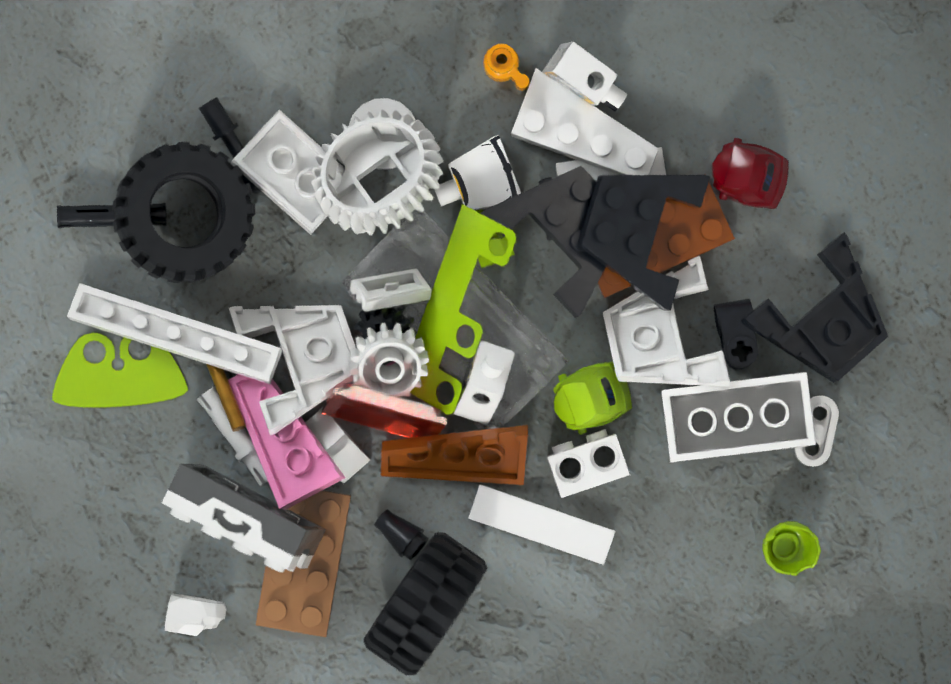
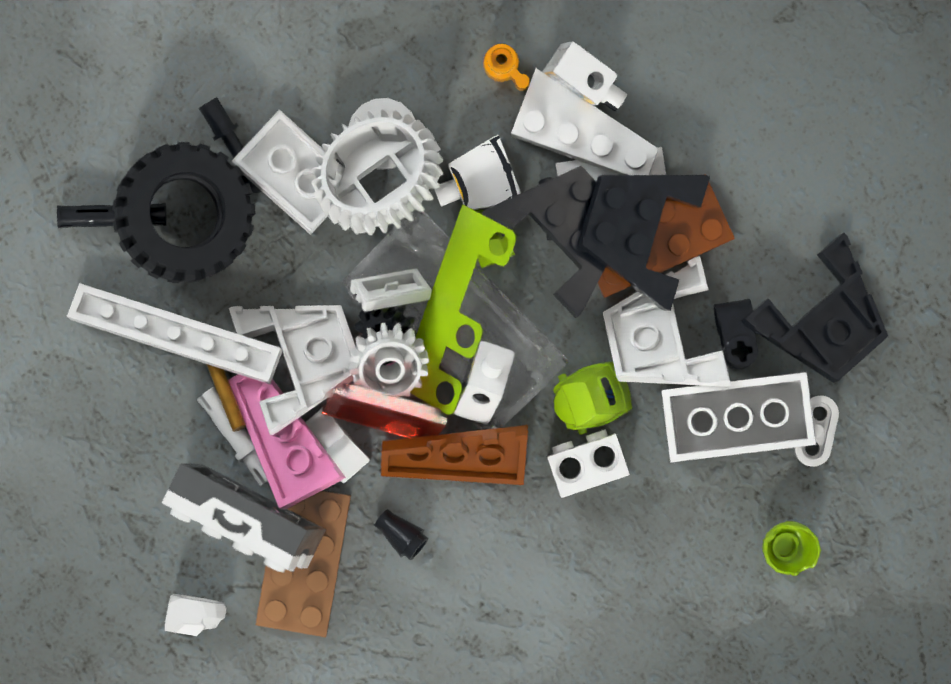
lime piece [52,333,188,408] -> none
black tyre [363,532,487,676] -> none
white tile [468,484,615,565] -> none
dark red helmet [712,138,789,209] -> none

